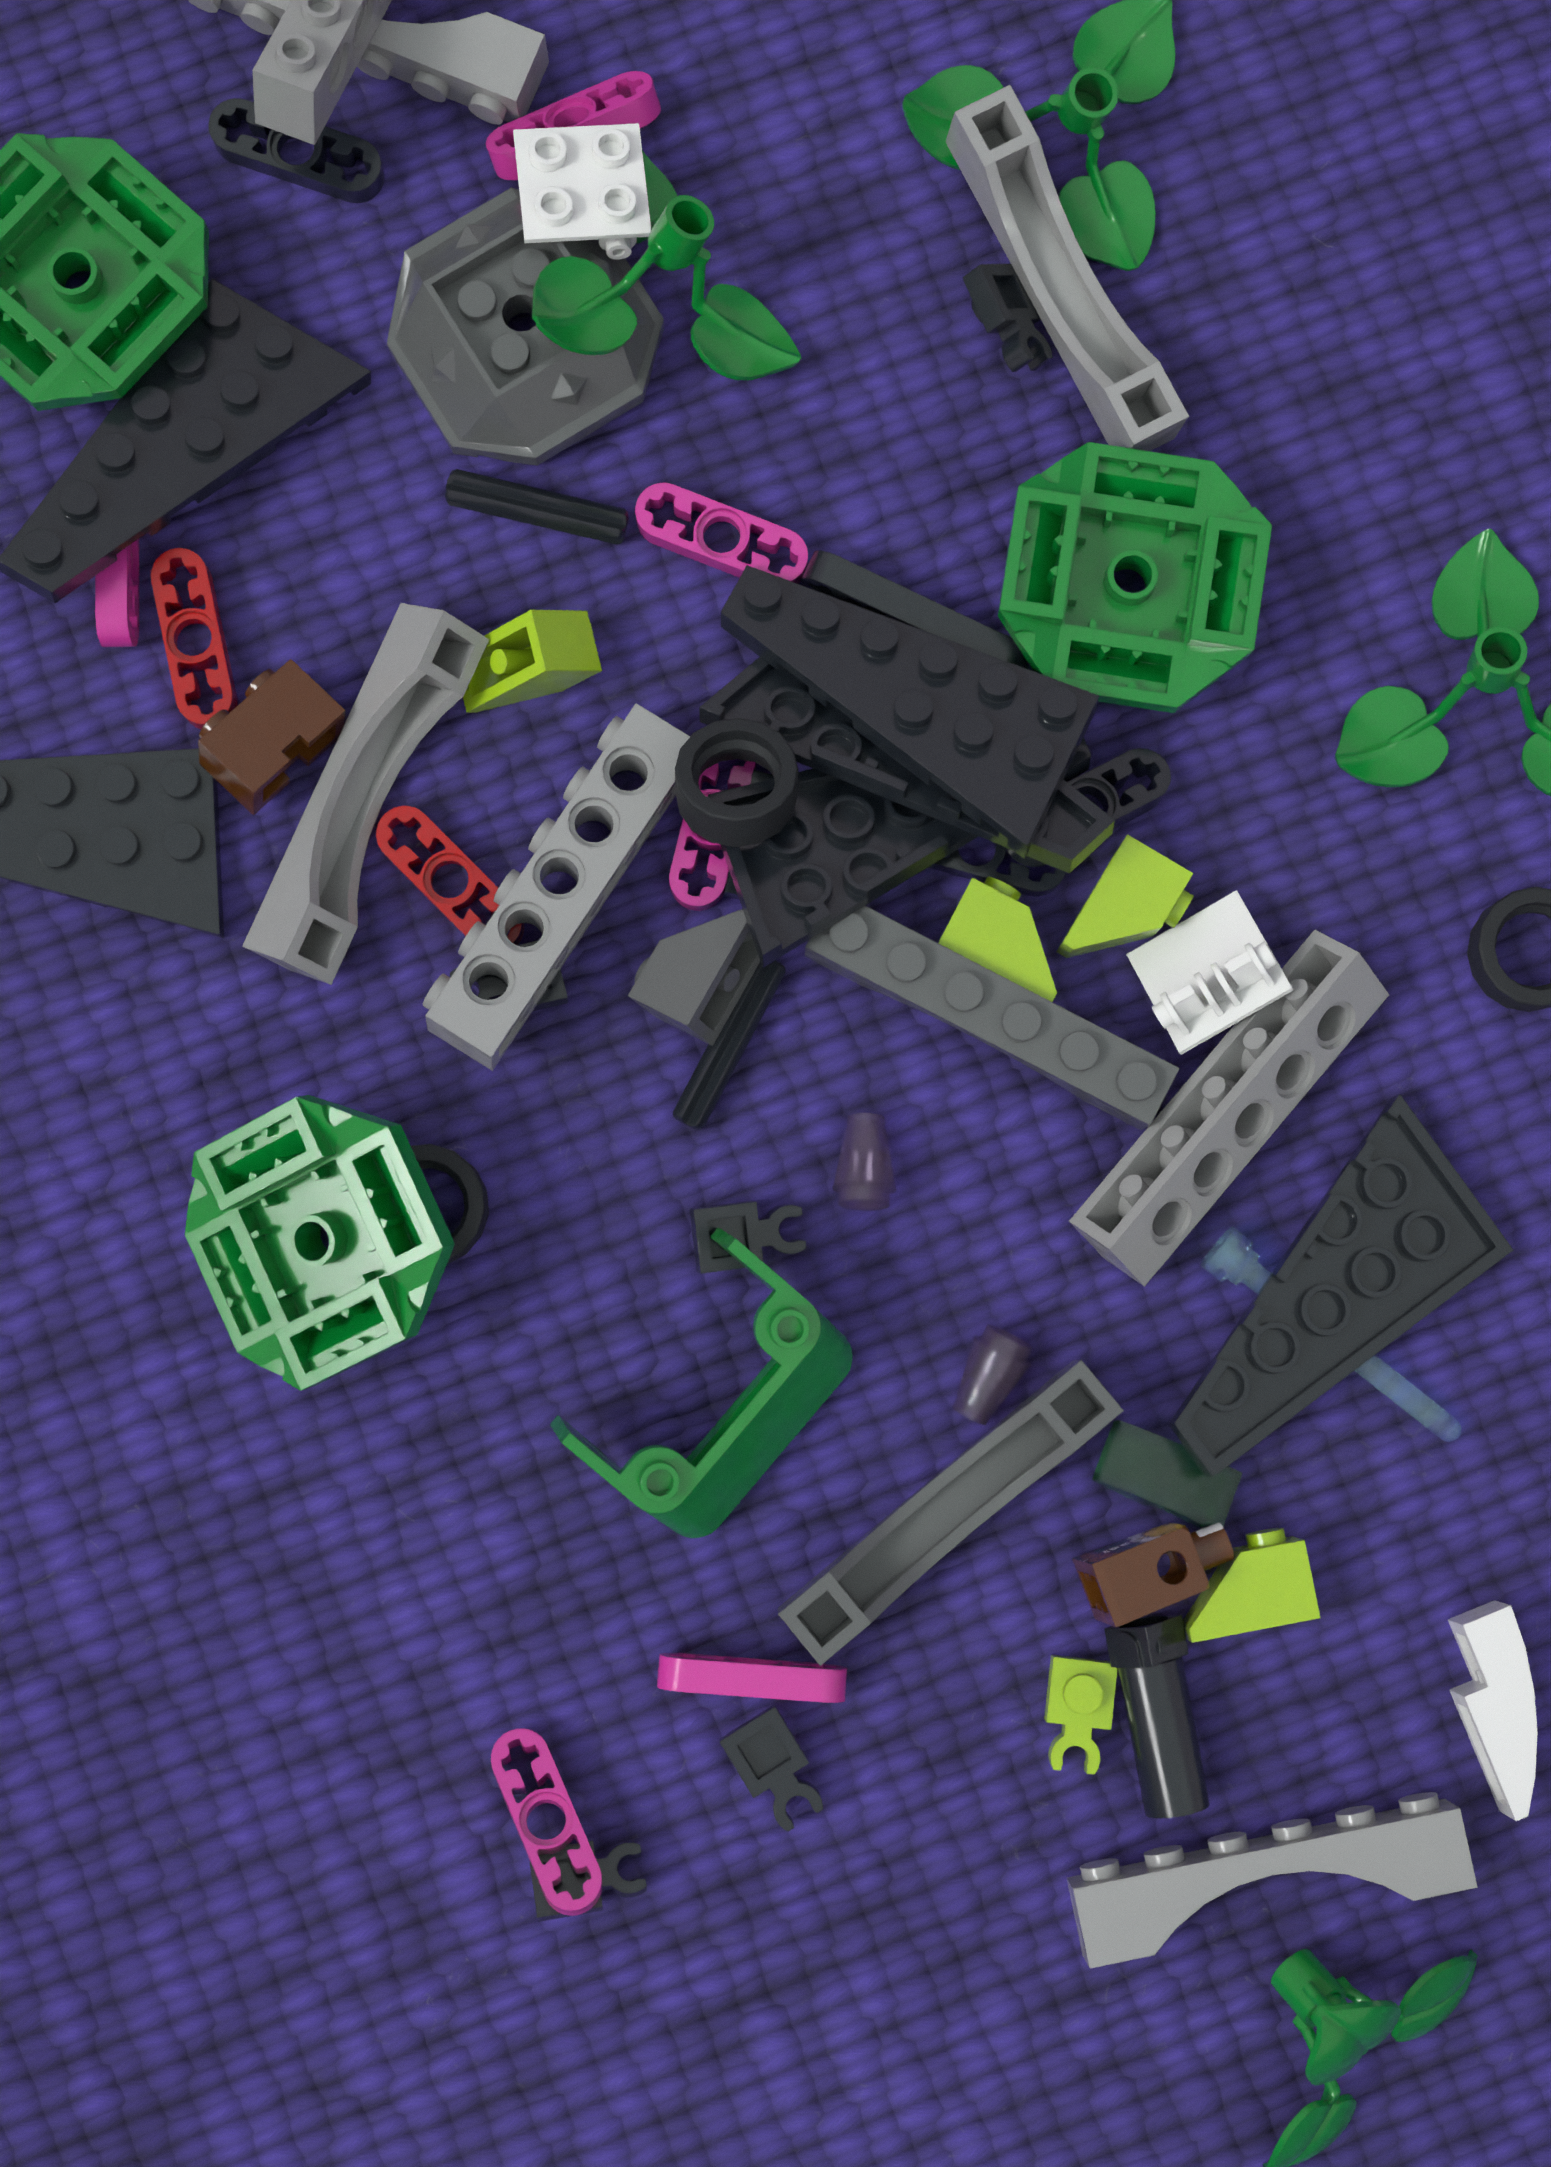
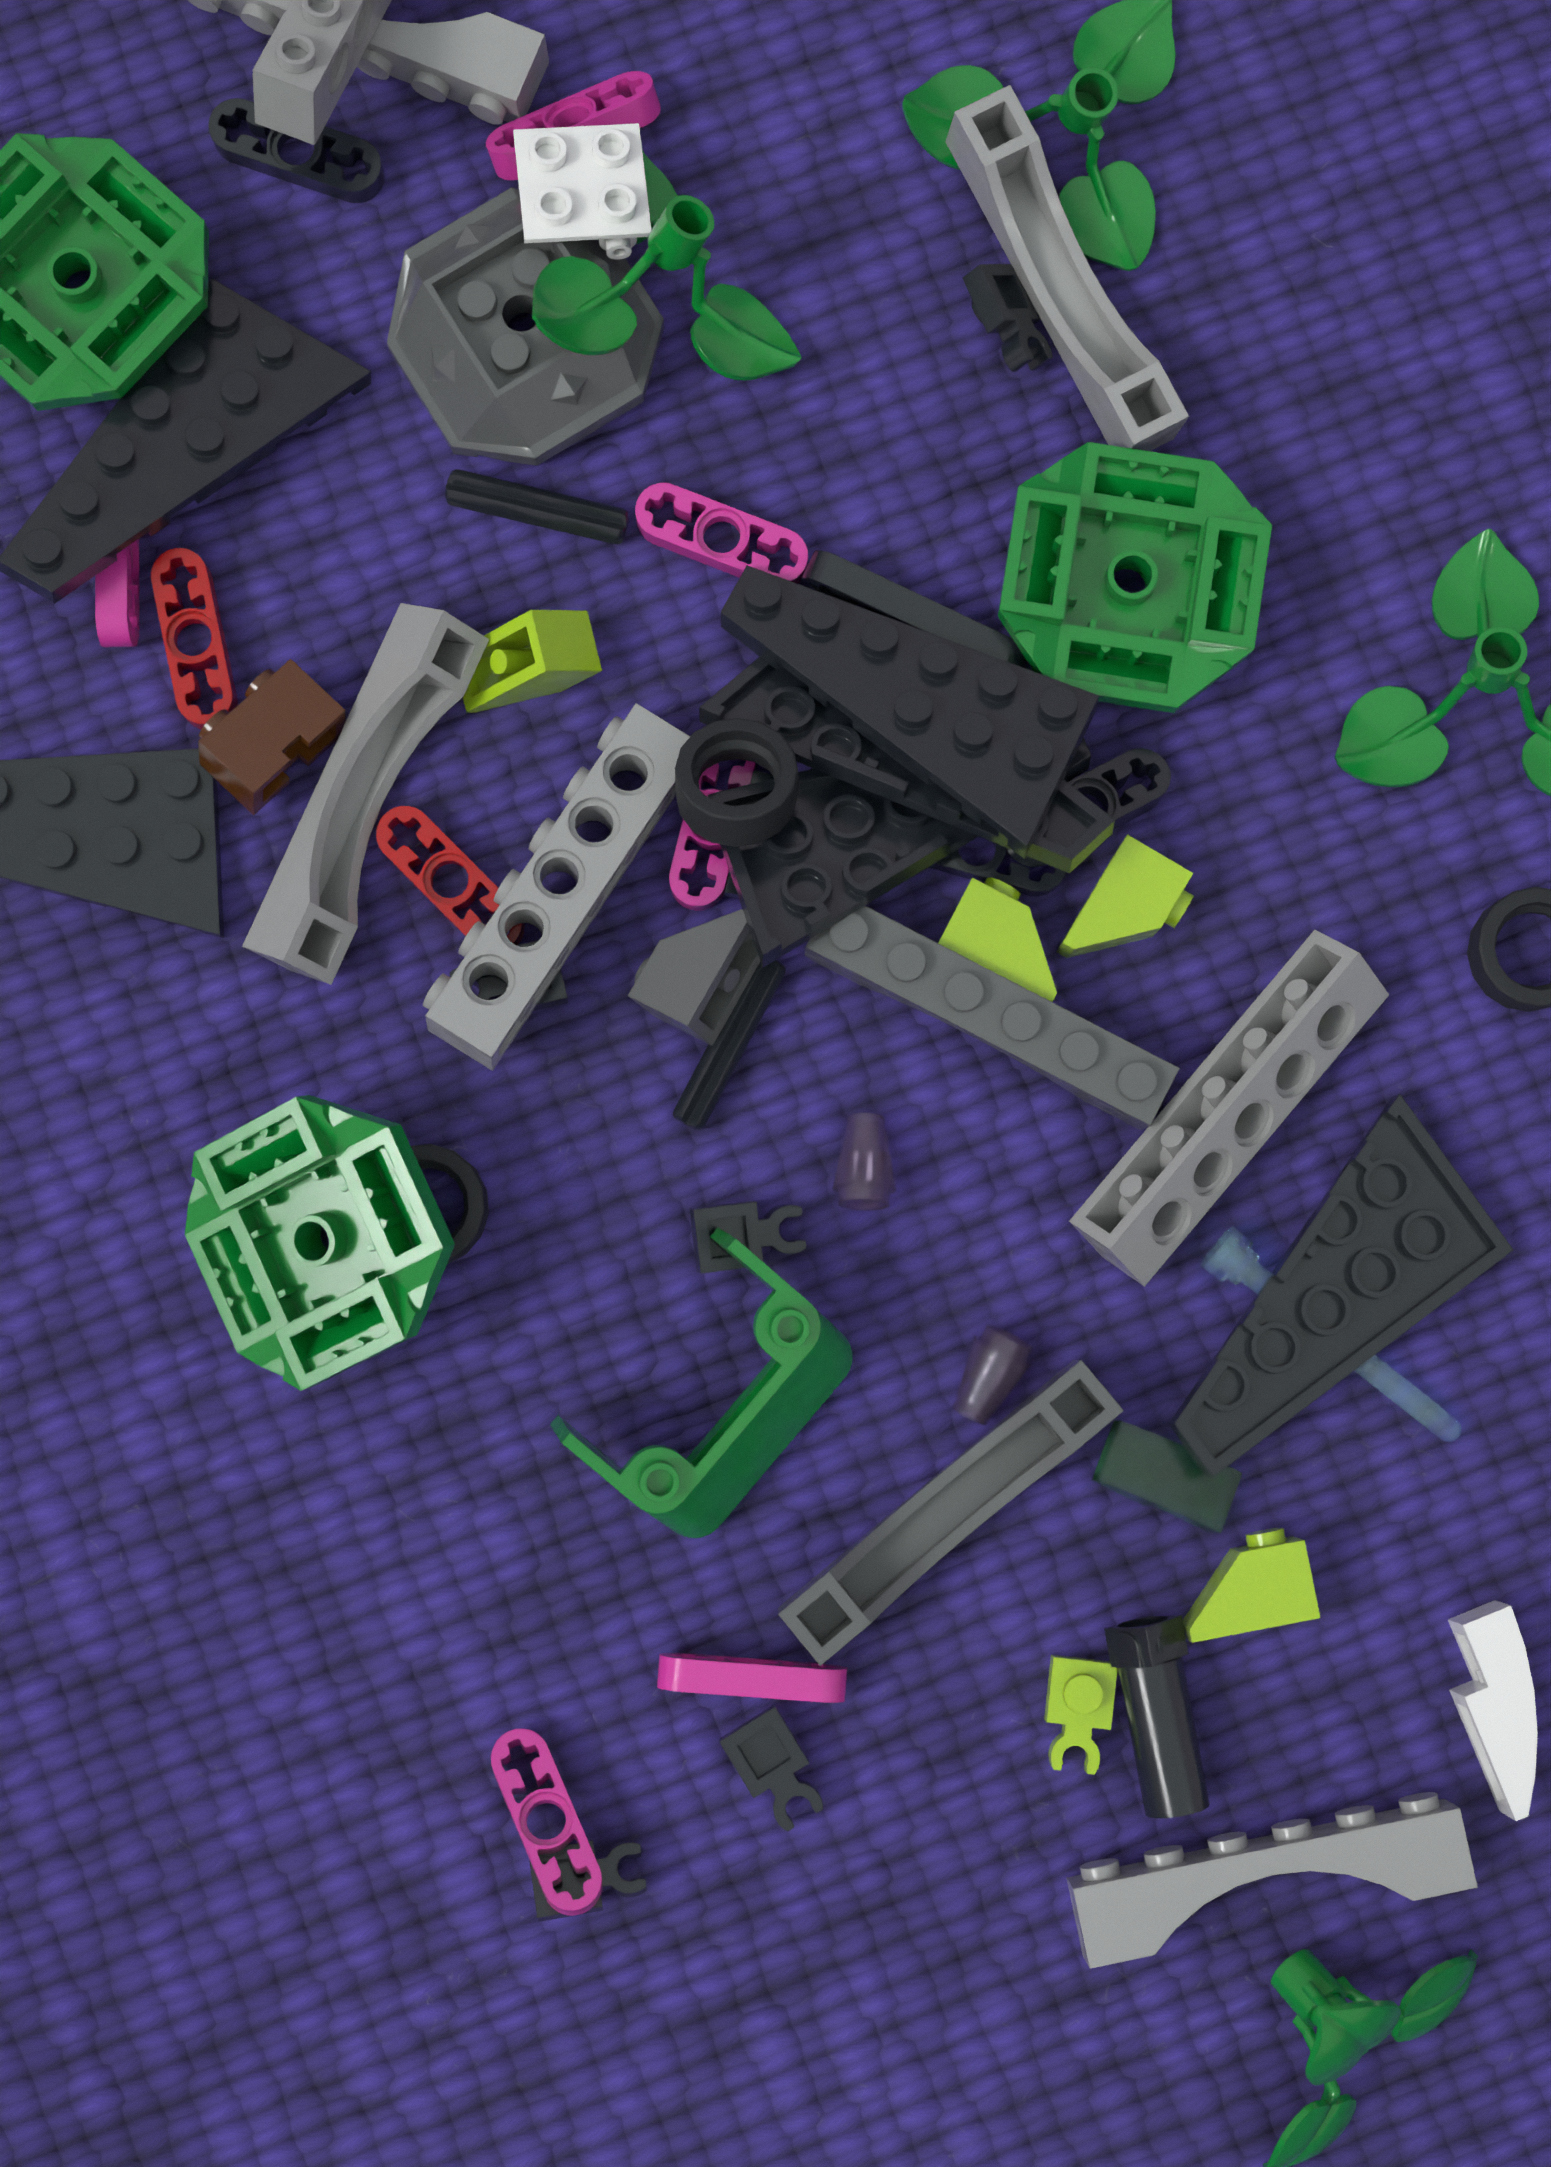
reddish brown torso [1072,1522,1234,1627] -> none
white hinge [1126,890,1293,1055] -> none

